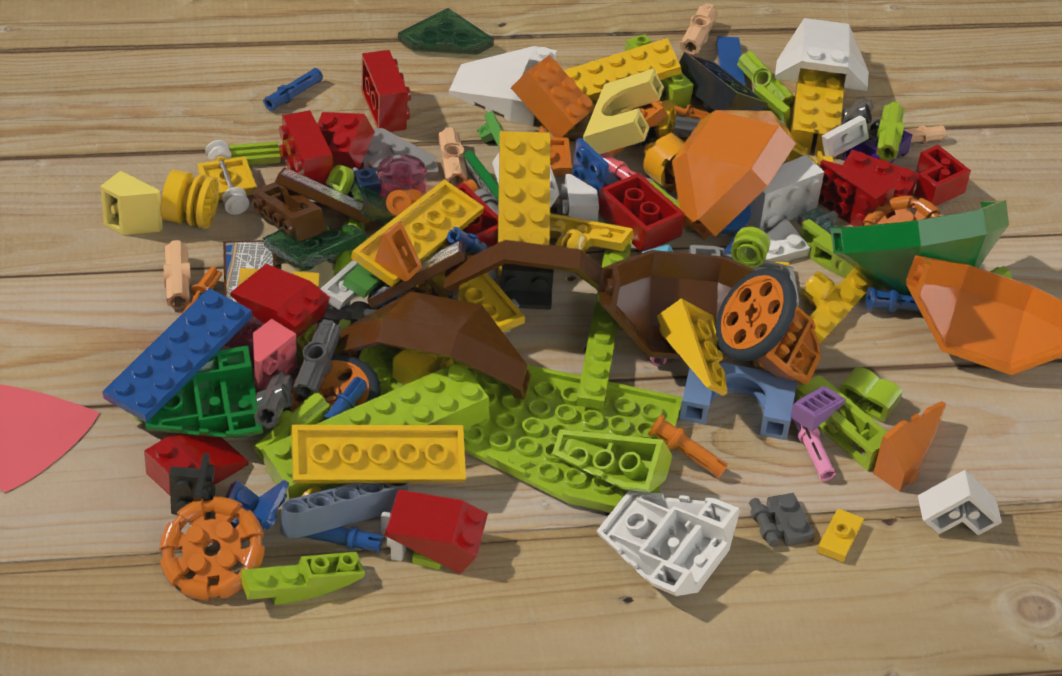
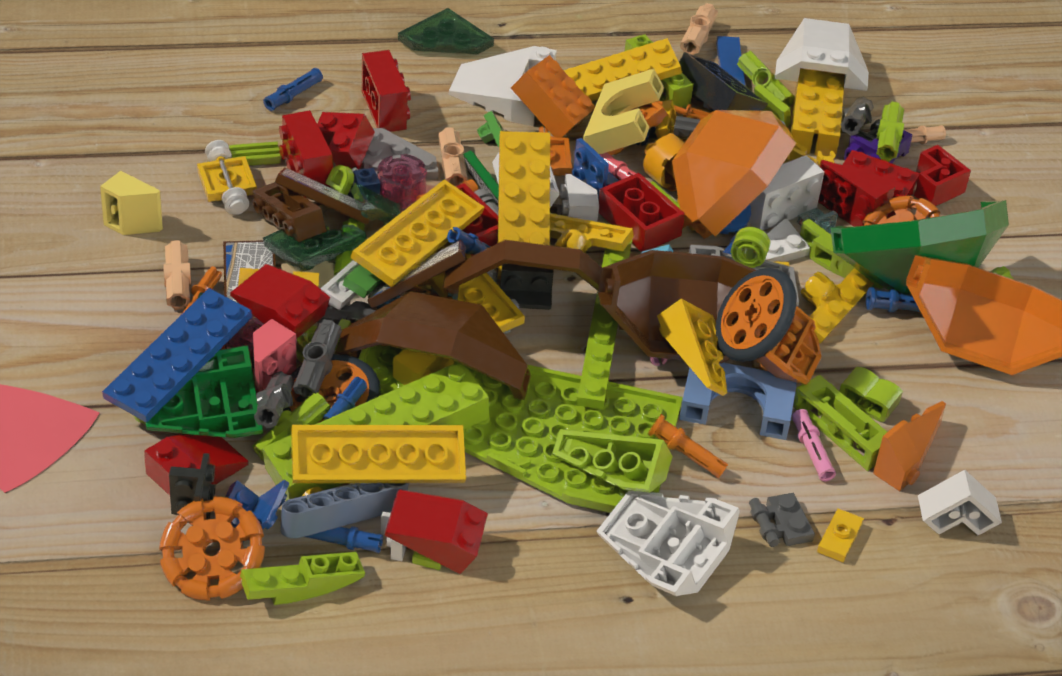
yellow wheel [161,169,219,229] -> none
orange slope [374,222,423,281] -> none
orange wheel [386,189,424,215] -> none
medium lavender slope [791,386,846,432] -> none
white plate [822,116,869,158] -> none

